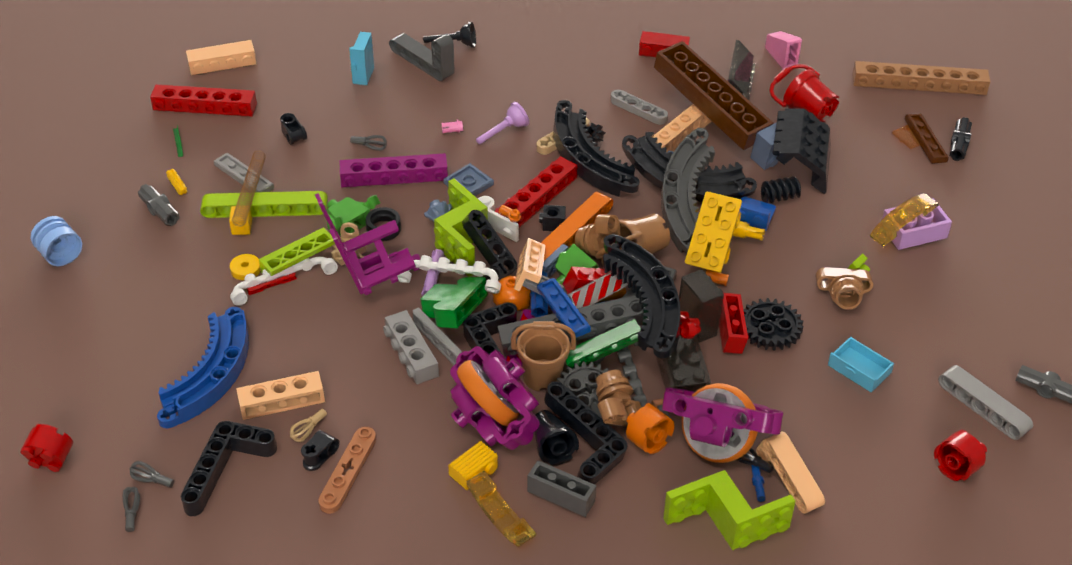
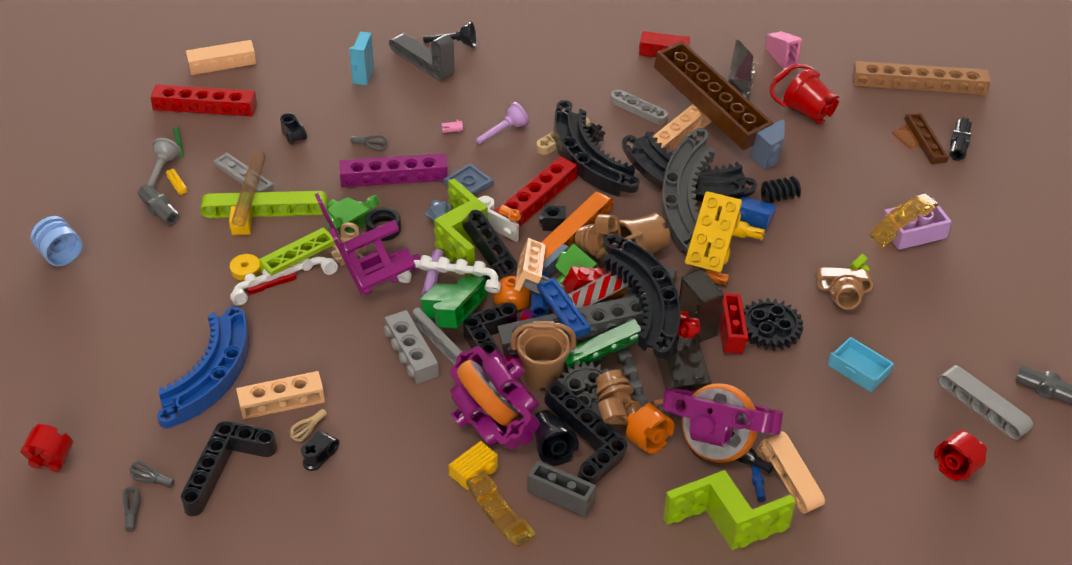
nougat piece [319,427,376,514] -> none
black slope [772,109,831,194] -> none
none -> light grey piece [147,138,181,188]

